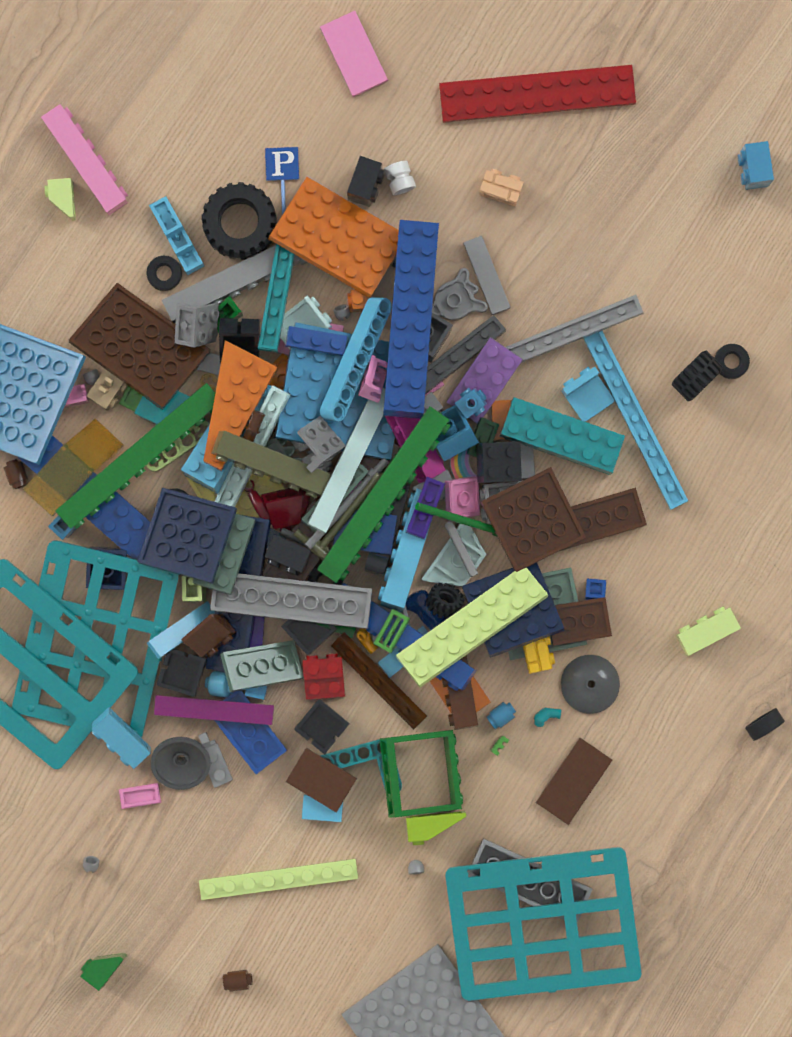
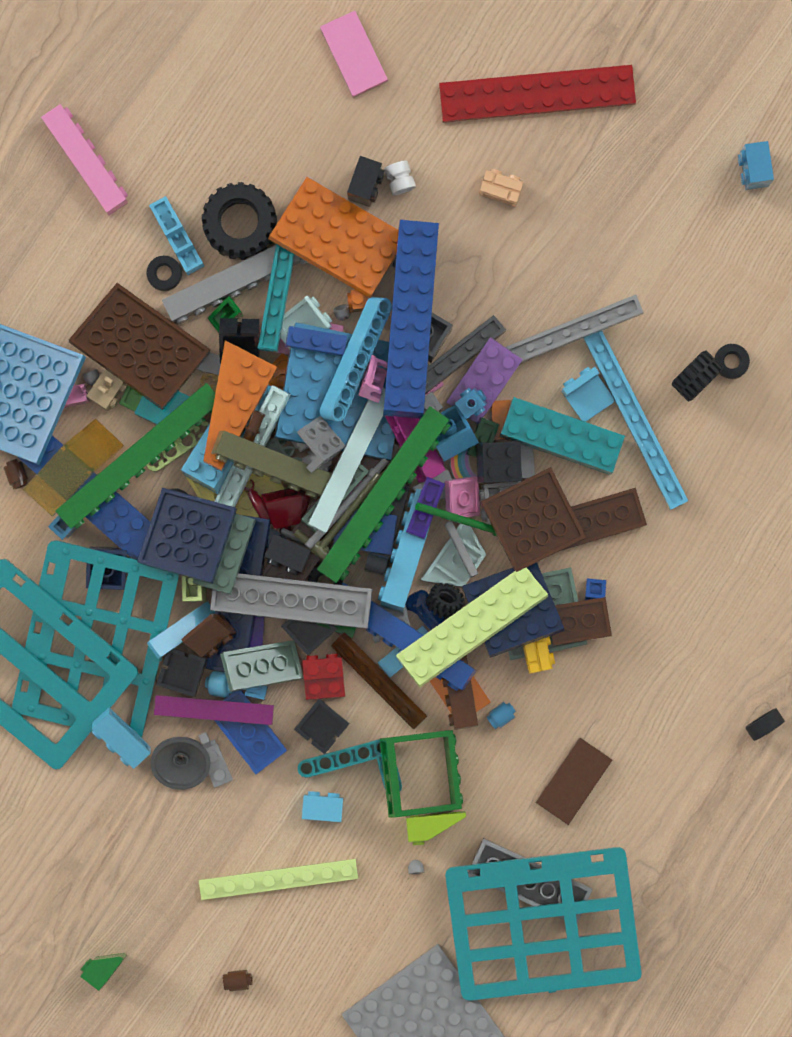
yellowish green slope [45,178,76,220] -> none
light grey hinge [83,856,99,873] -> none
bright pink tile [119,783,161,809] -> none
light grey bracket [174,303,219,347] -> none
blue piece [265,147,299,215] -> none
reddish brown tile [286,748,357,813] -> none
light orange arm [357,628,378,654] -> none
bright green tile [373,609,410,653] -> none
light grey tile [432,268,488,320] -> none
light grey tile [463,235,510,315] -> none
bright green tile [490,735,509,756] -> none
teal arm [534,707,561,727] -> none
dark grey dish [561,655,620,714] -> none
yellowish green brick [676,606,741,656] -> none

